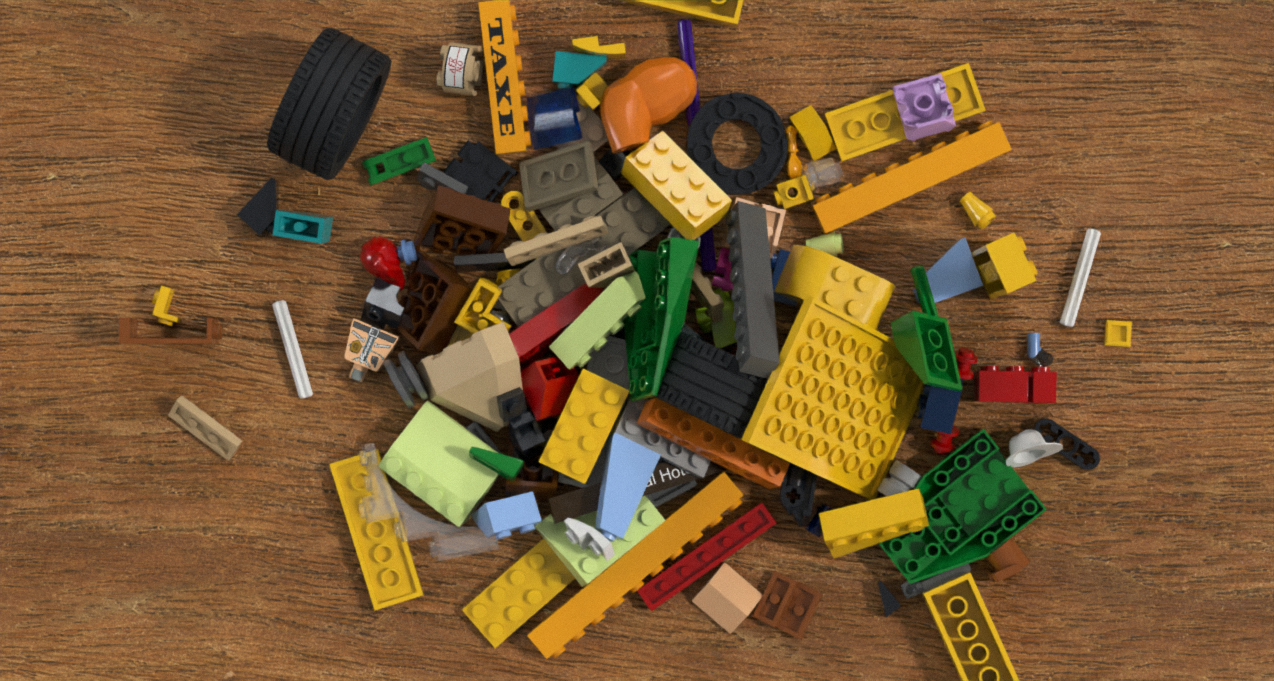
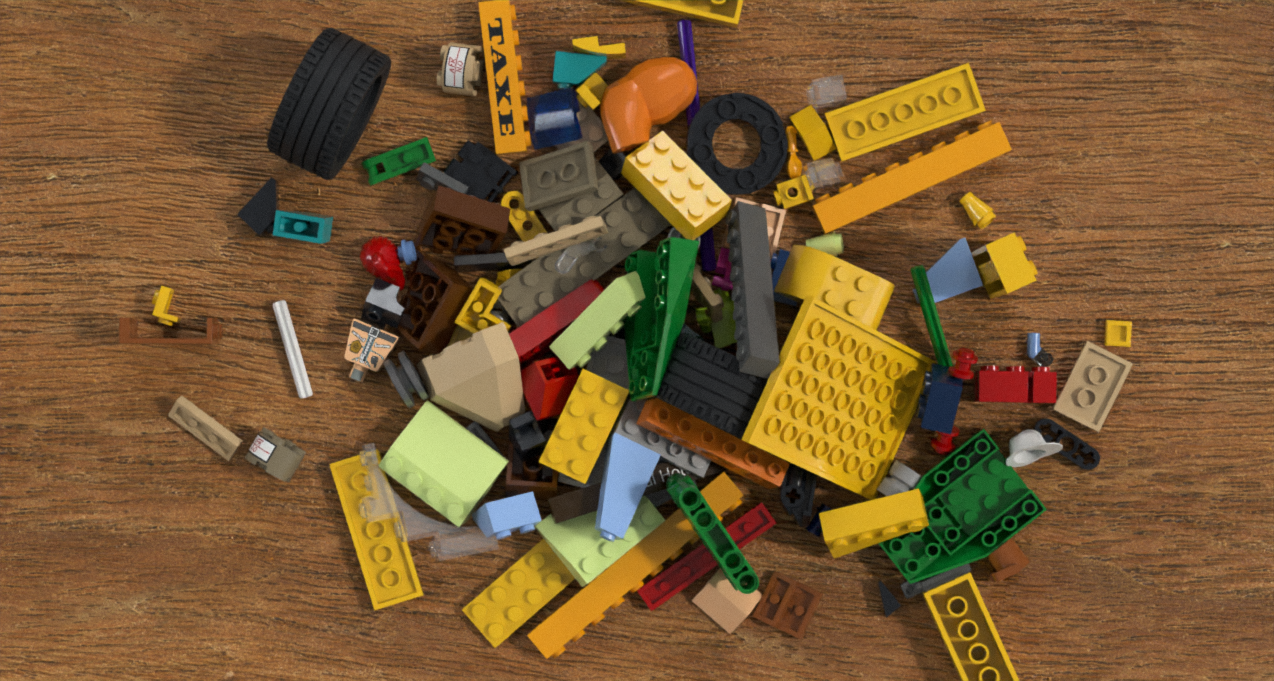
green slope [469,447,524,482] -> none
black plate [496,387,527,422] -> none
white slope [564,518,615,561] -> none
tan torso [578,242,635,288] -> none
green slope [891,311,963,392] -> none
lavender slope [893,74,956,141] -> none
white axle [1060,228,1101,327] -> none
none -> dark tan brick [245,427,306,483]
none -> green connector [666,473,759,594]
none -> clear brick [806,74,847,110]
none -> tan plate [1052,341,1133,432]

